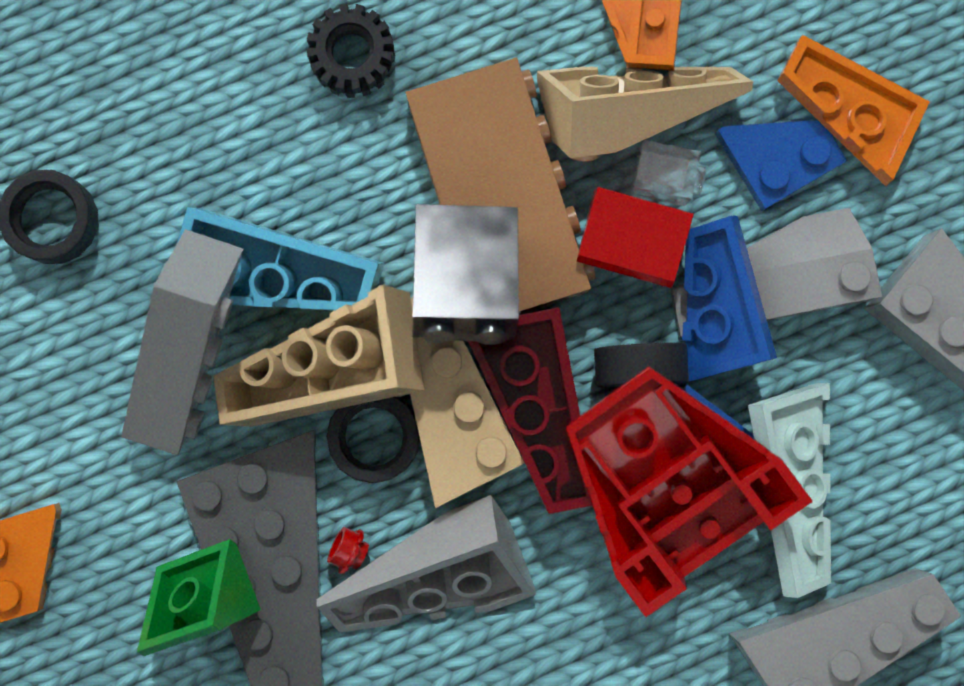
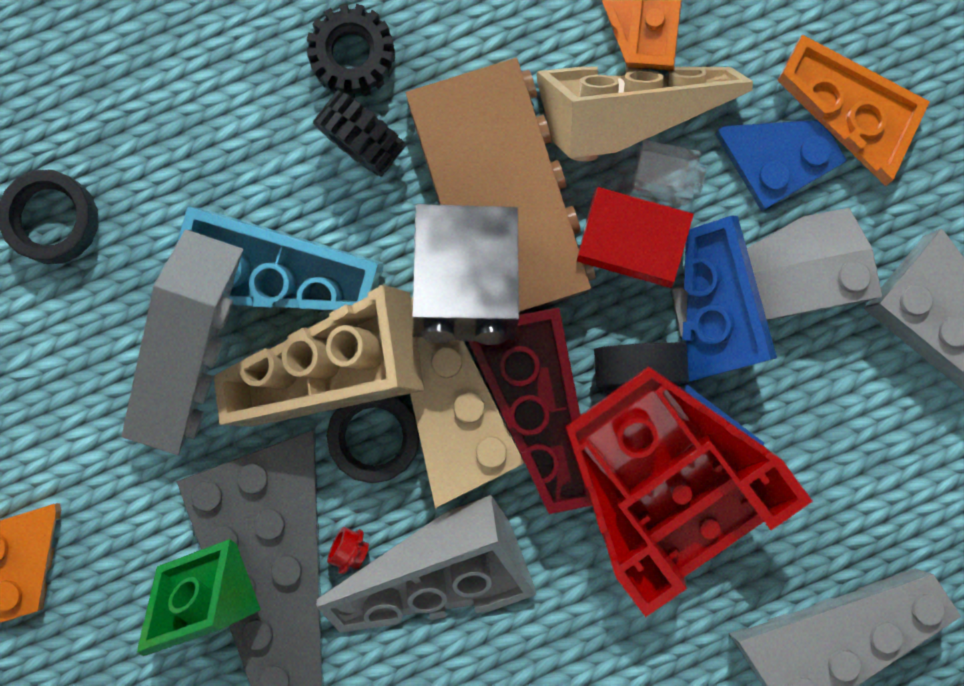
light aqua wing [748,383,831,598] -> none
none -> black tyre [313,91,406,177]

